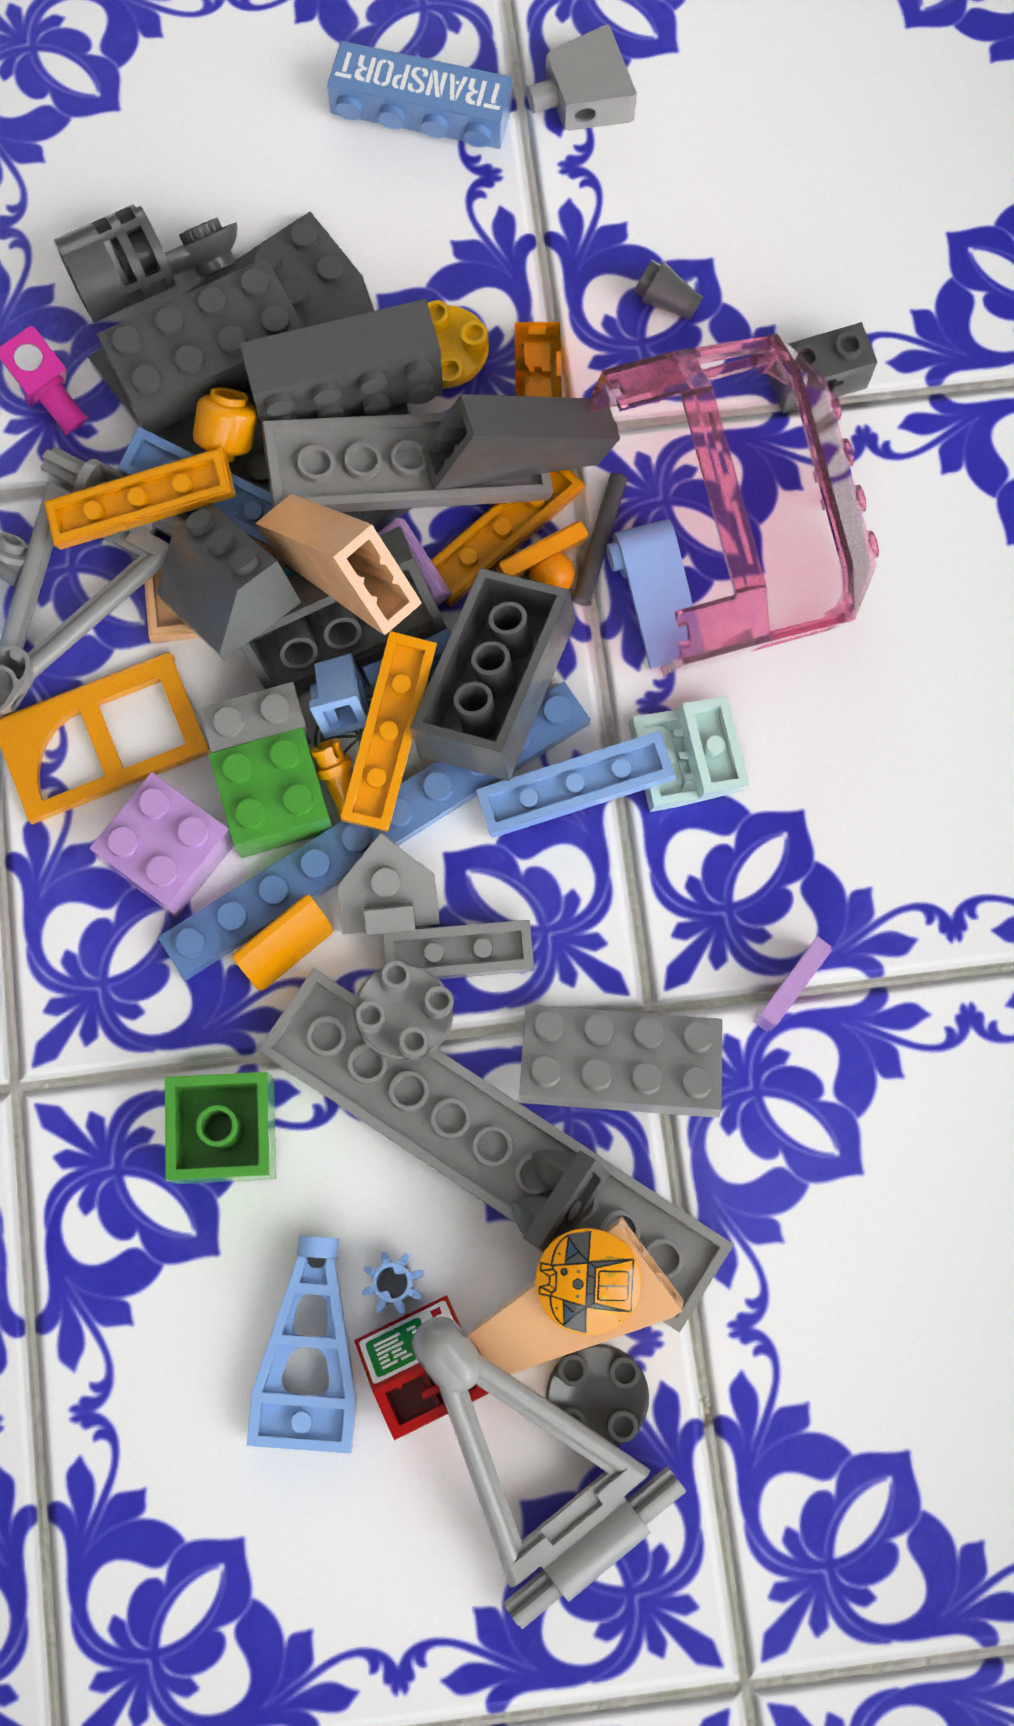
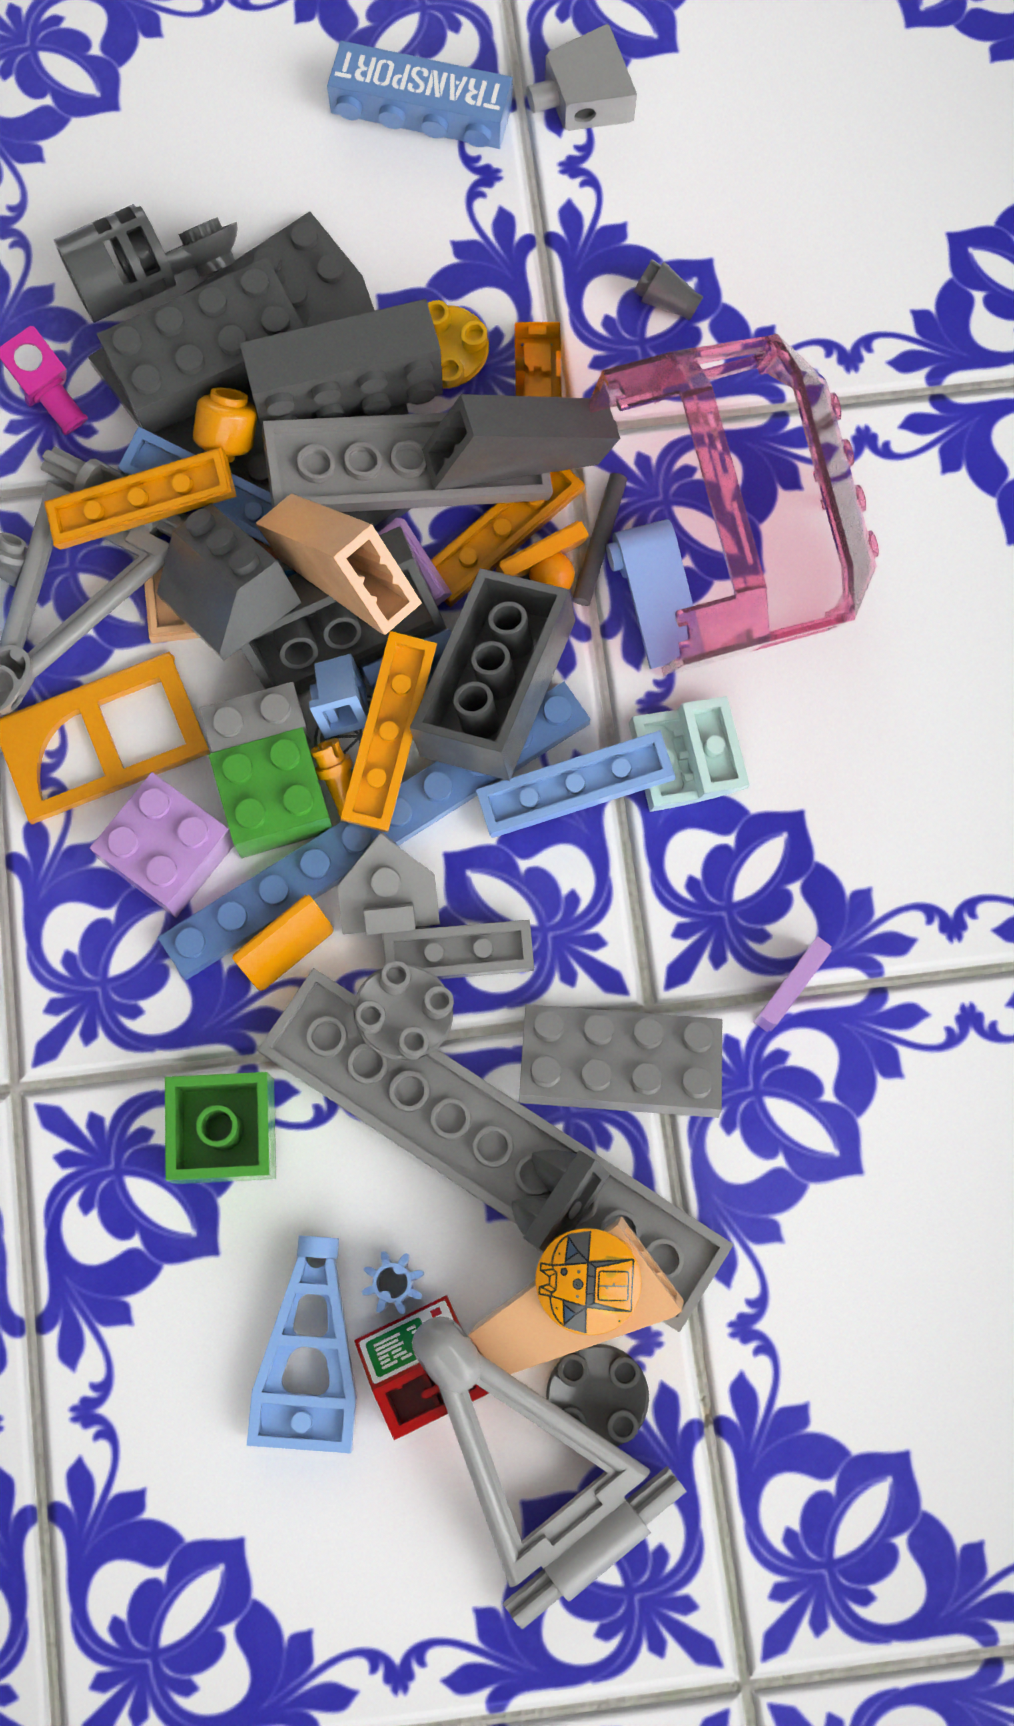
dark grey brick [767,322,878,413] -> none

